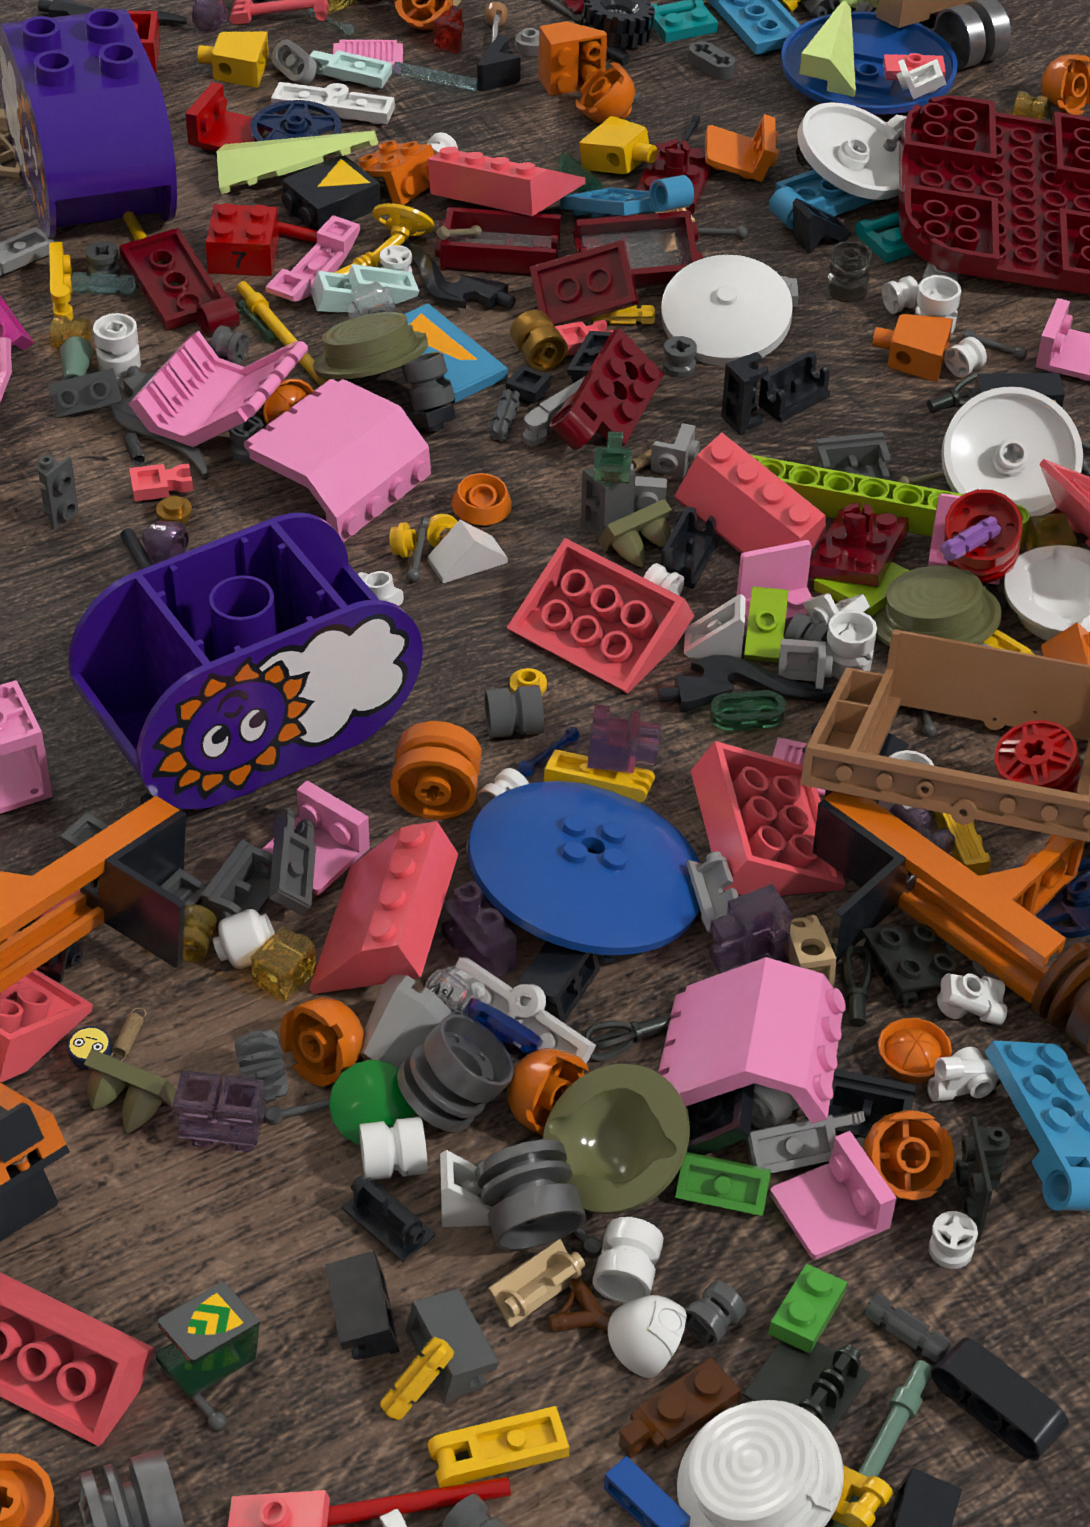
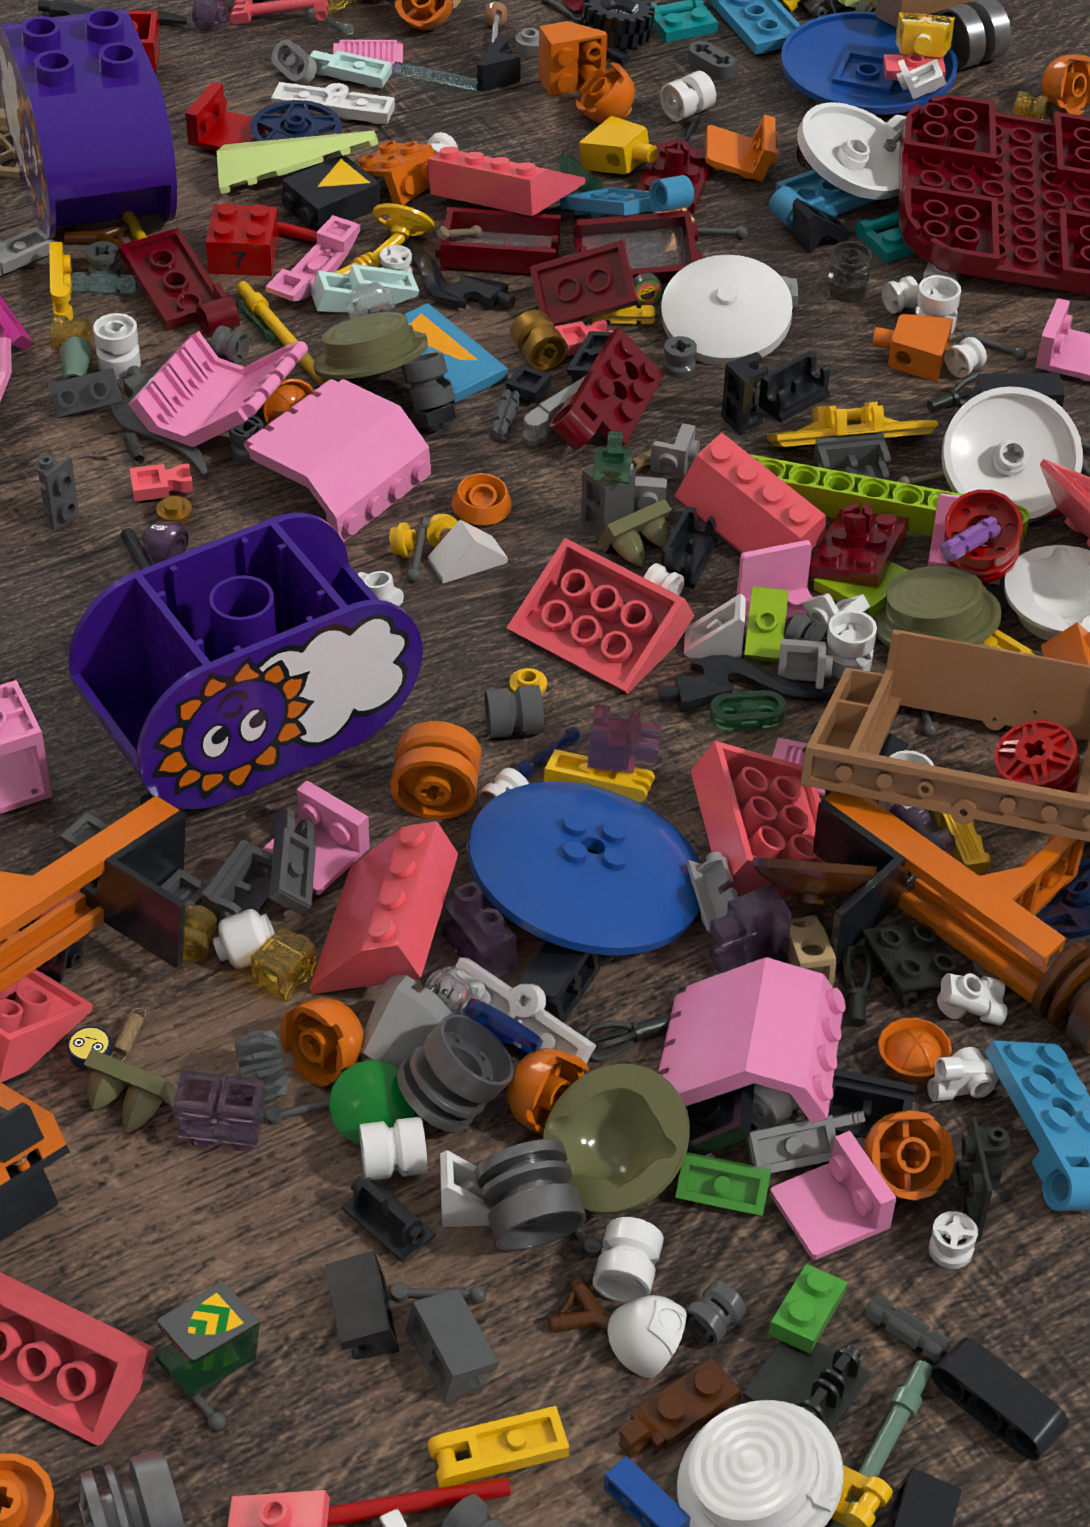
yellow torso [197,32,269,88] -> none
yellow axle [380,1337,454,1420] -> none
clear red bracket [434,5,464,54] -> none
tan hinge [488,1238,585,1328] -> none
yellowish green wedge [799,1,856,97] -> none
clear yellow brick [1025,513,1077,551] -> none
none -> reddish brown piece [64,222,129,253]
none -> dark grey hinge [391,1282,486,1304]
none -> tile [634,273,663,306]
none -> white wheel [660,71,716,122]
none -> reddish brown dish [752,857,877,904]
none -> yellow piece [767,402,938,447]
none -> yellow torso [895,12,955,58]

